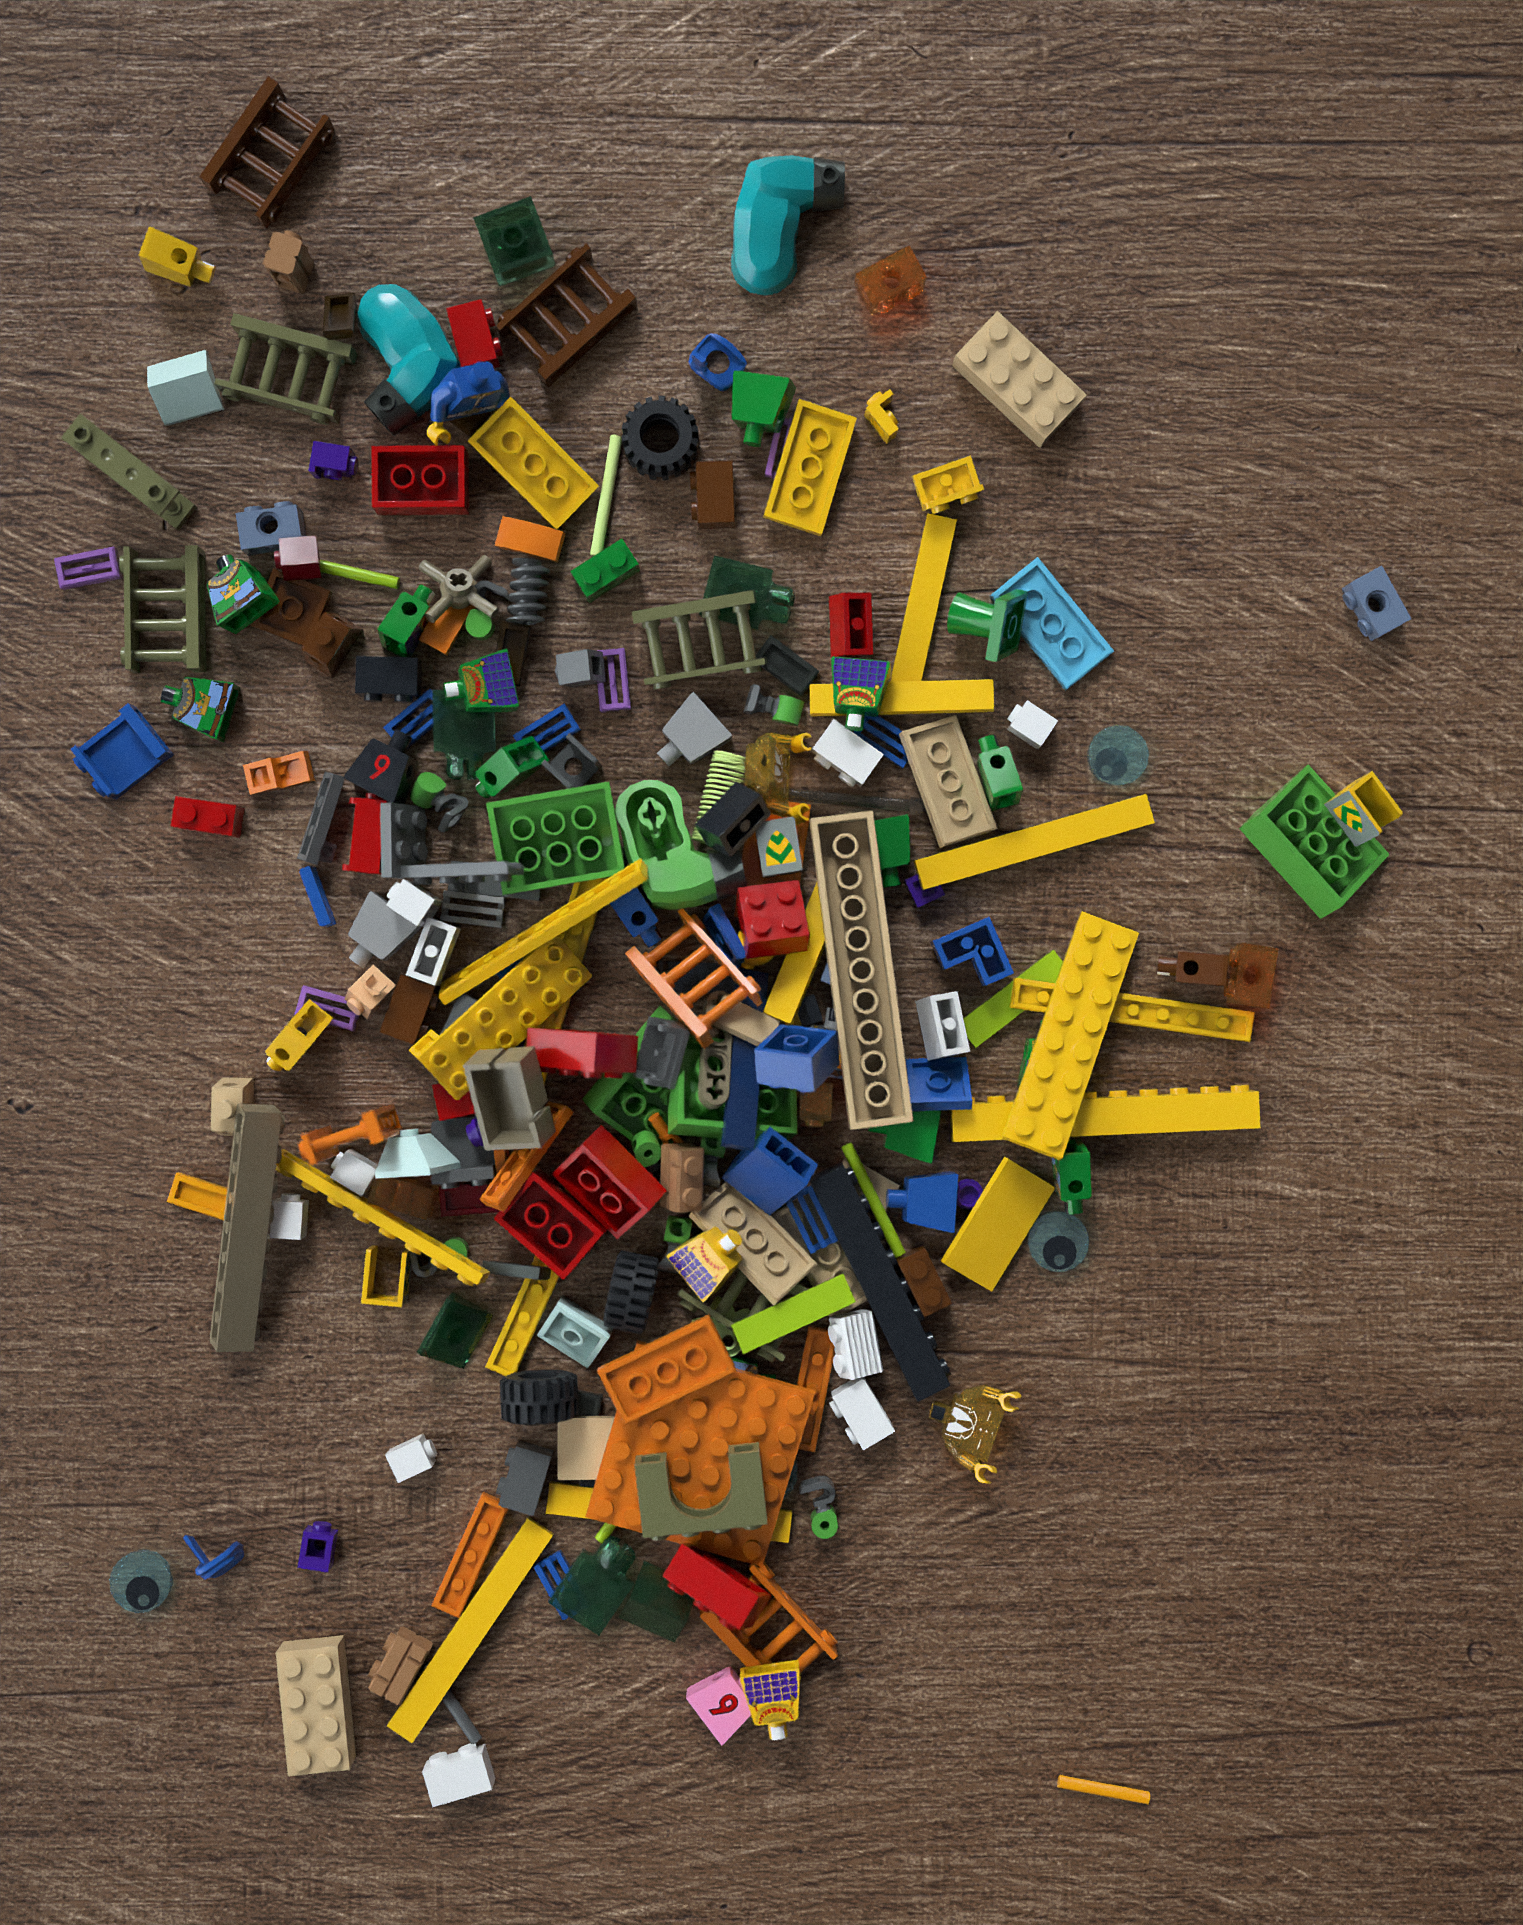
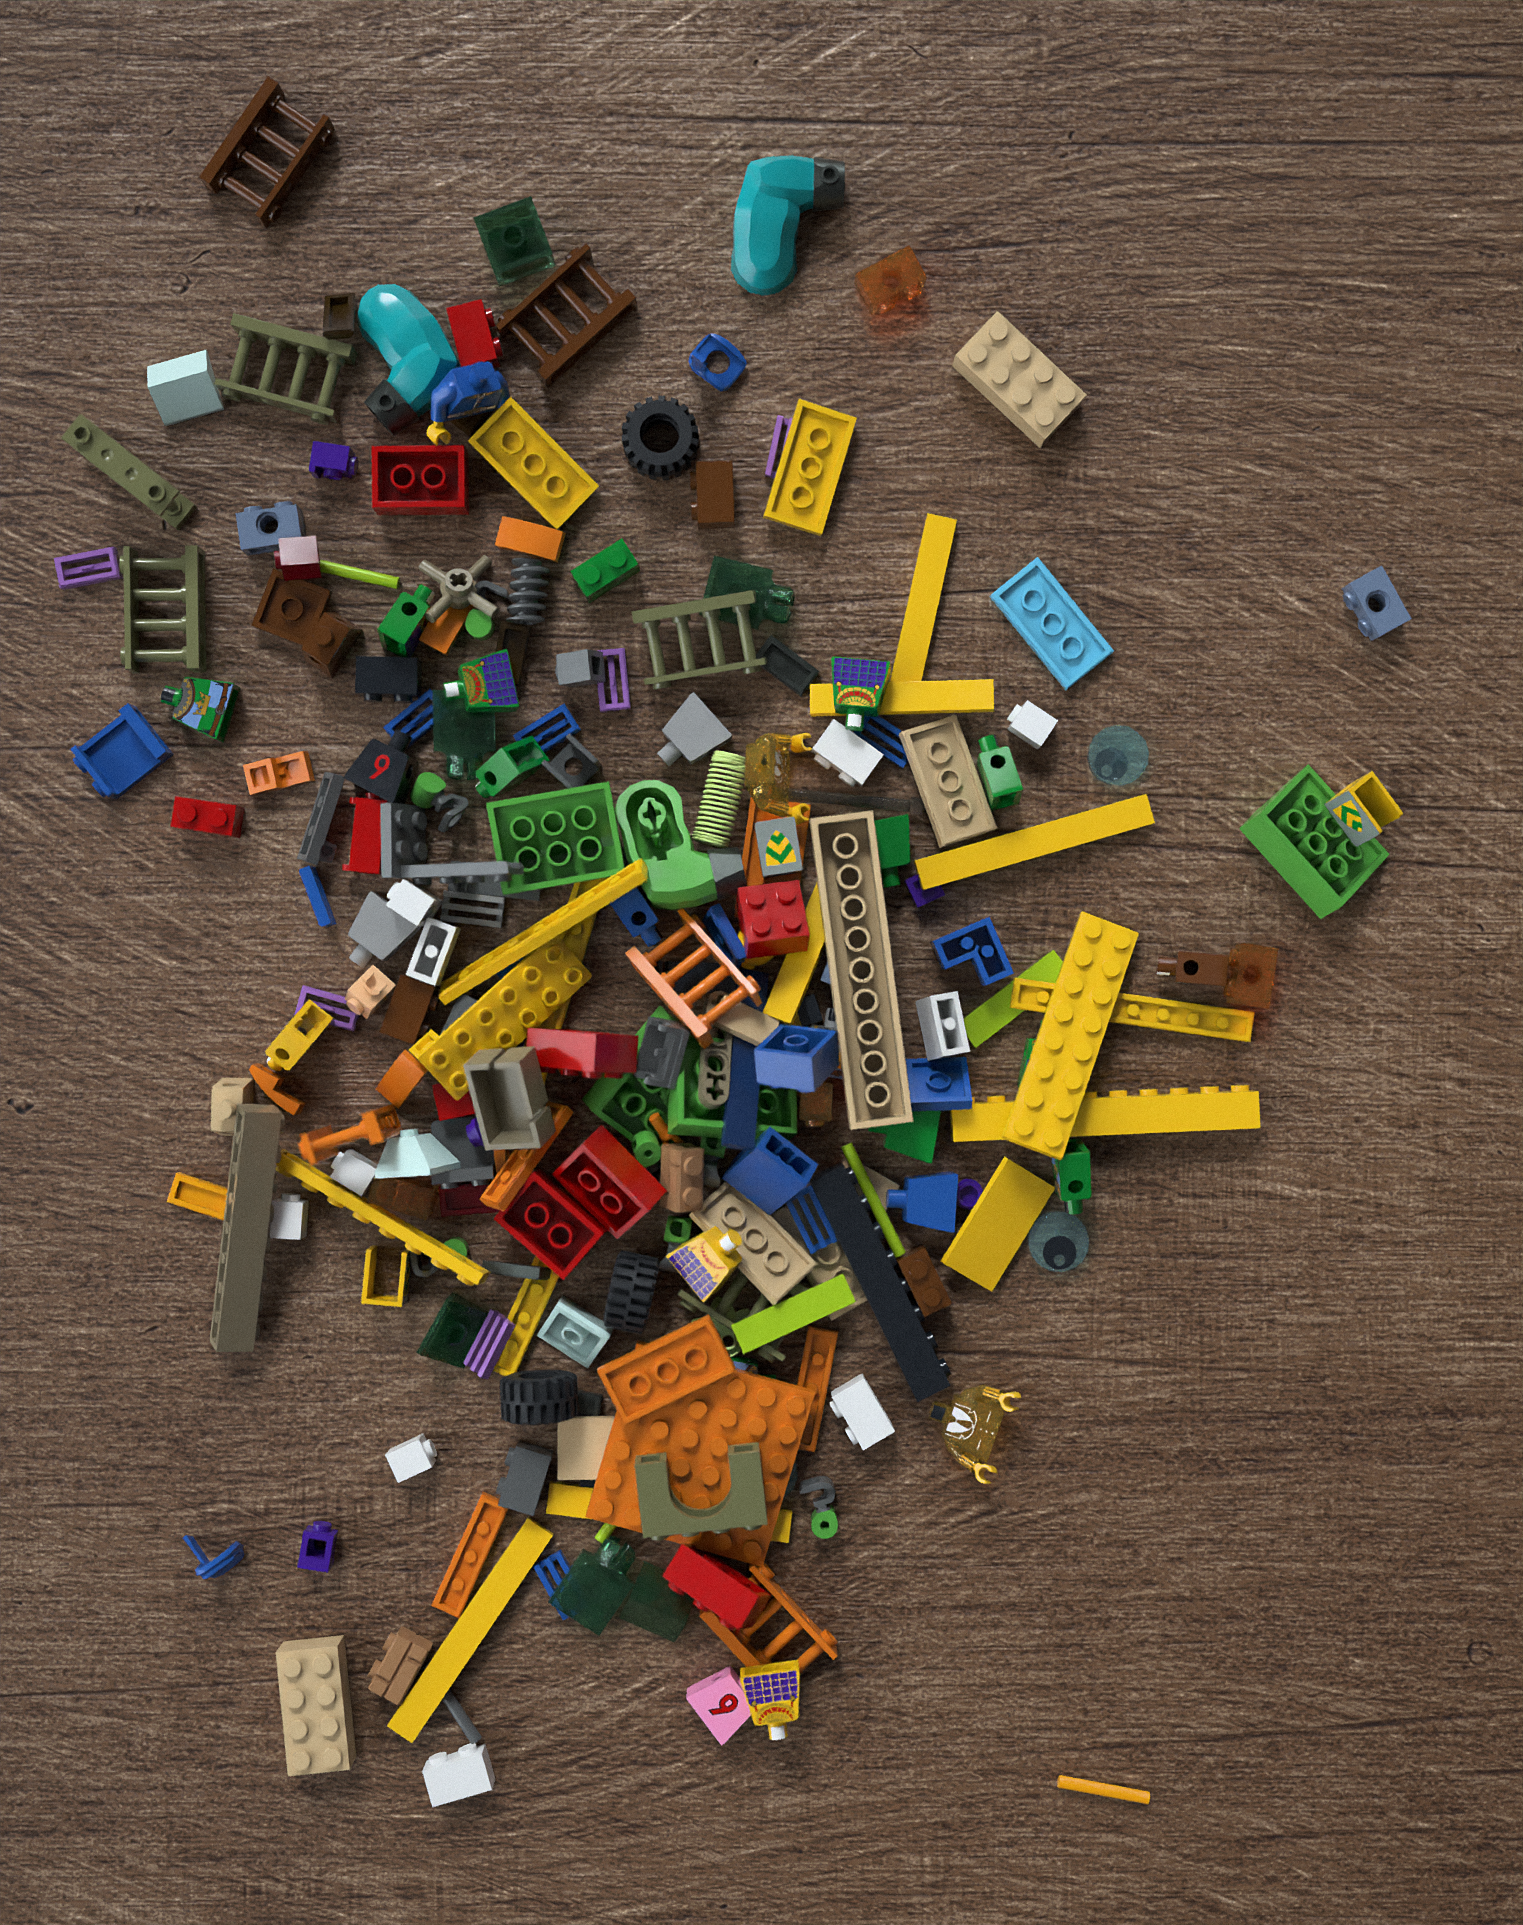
clear light blue tile [109,1549,173,1613] -> none
yellow torso [139,226,216,287] -> none
torso [207,555,280,634] -> none
medium nougat brick [263,230,314,294] -> none
yellowish green bar [590,435,622,556] -> none
black brick [695,782,772,857] -> none
green torso [732,370,796,447] -> none
leg [743,684,805,726] -> none
white brick [828,1309,883,1380] -> none
red brick [829,593,873,658] -> none
yellow bracket [864,389,899,444] -> none
yellow bracket [912,455,984,514] -> none
green plant [947,589,1028,662] -> none
none -> orange slope [249,1063,306,1115]
none -> orange slope [376,1050,428,1109]
none -> medium lavender tile [463,1309,516,1379]

